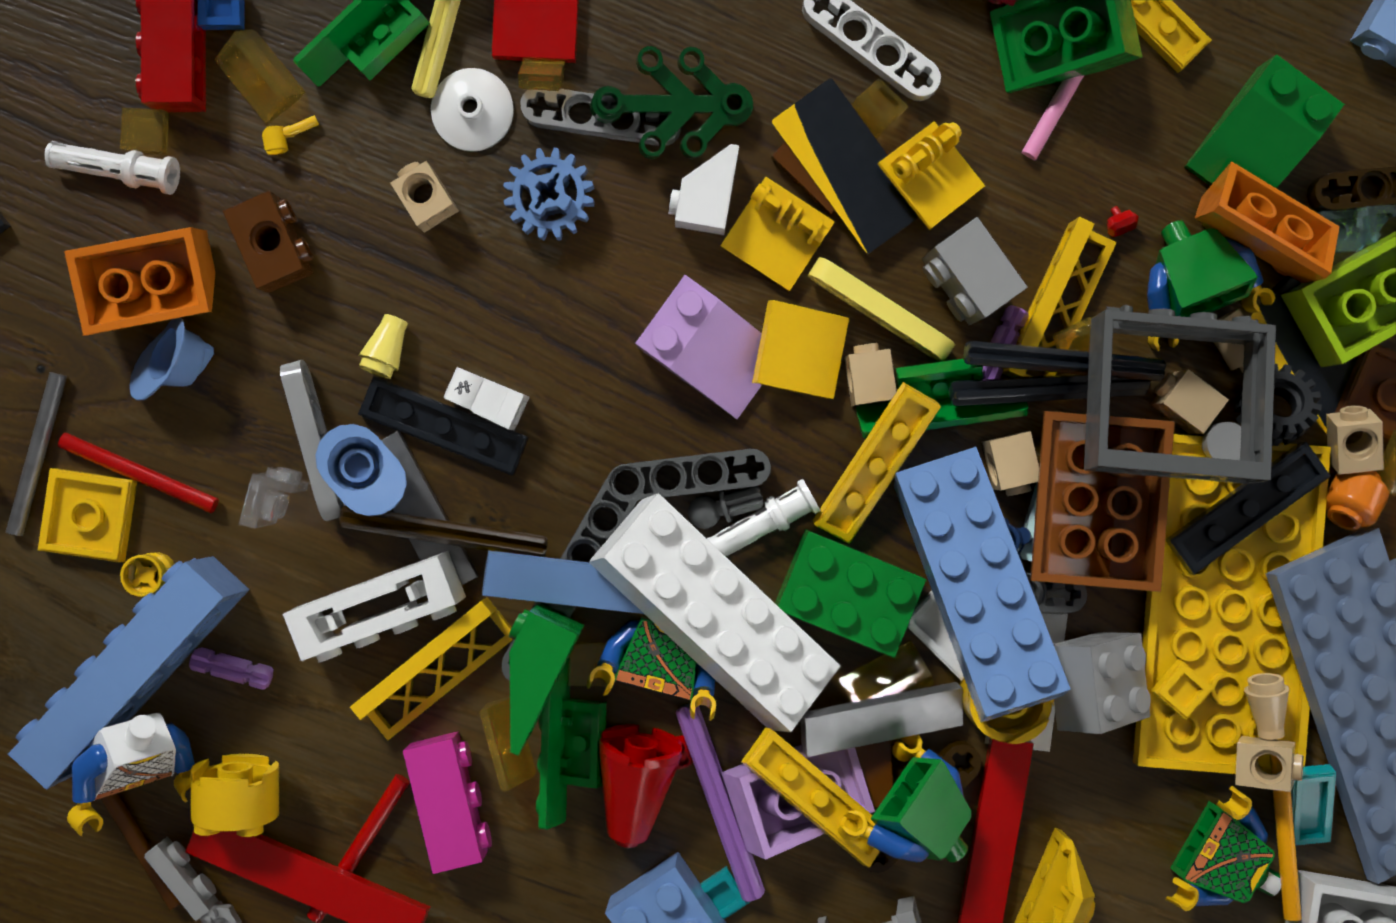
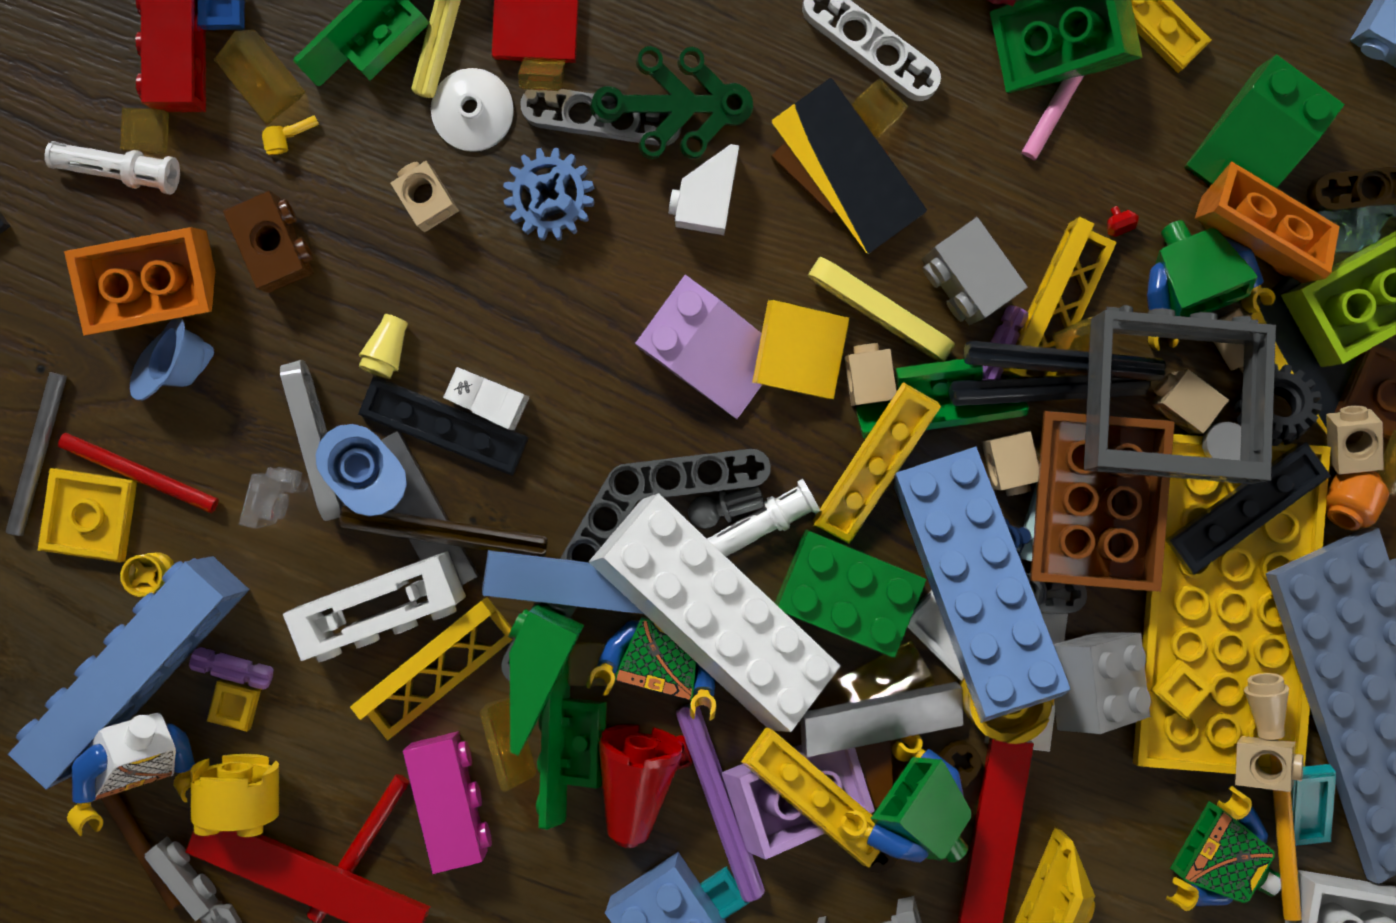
yellow hinge [720,177,835,291] -> none
yellow hinge [878,121,985,230] -> none
none -> yellow tile [207,679,261,732]

